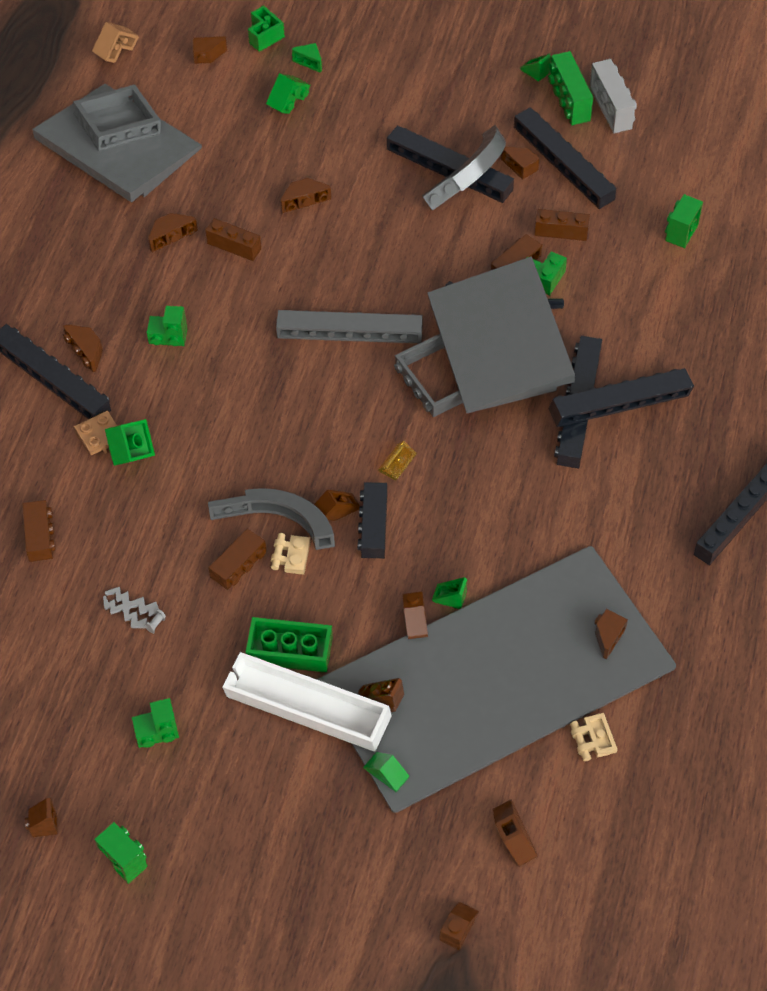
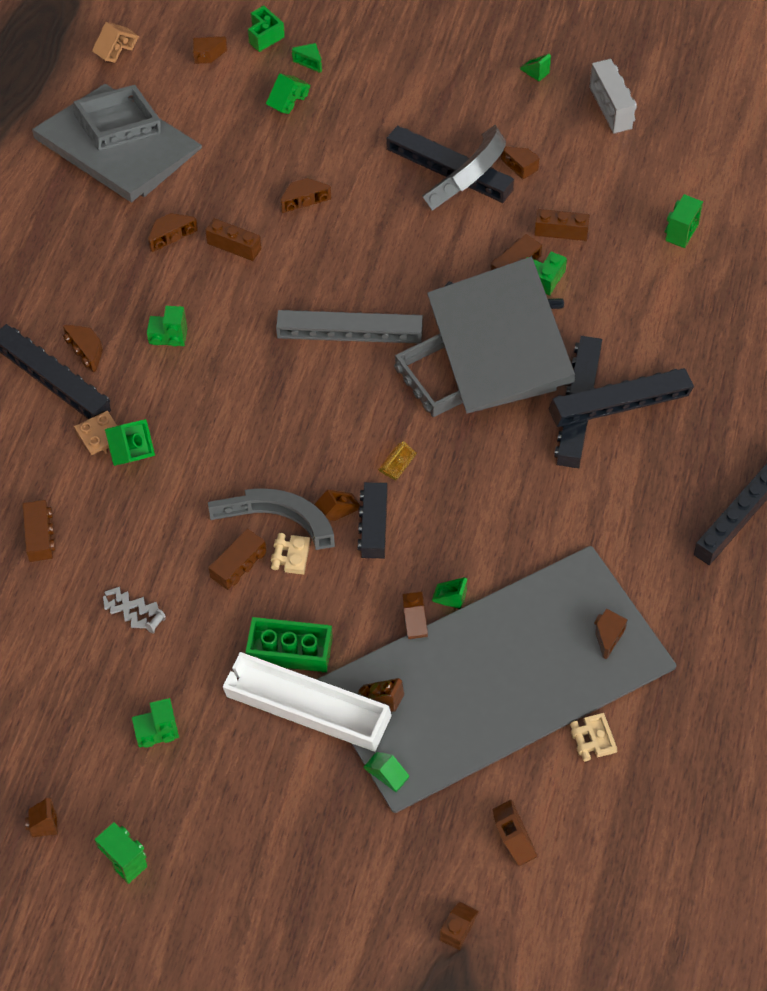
black brick [514,107,617,209] -> none
green brick [548,51,593,125] -> none

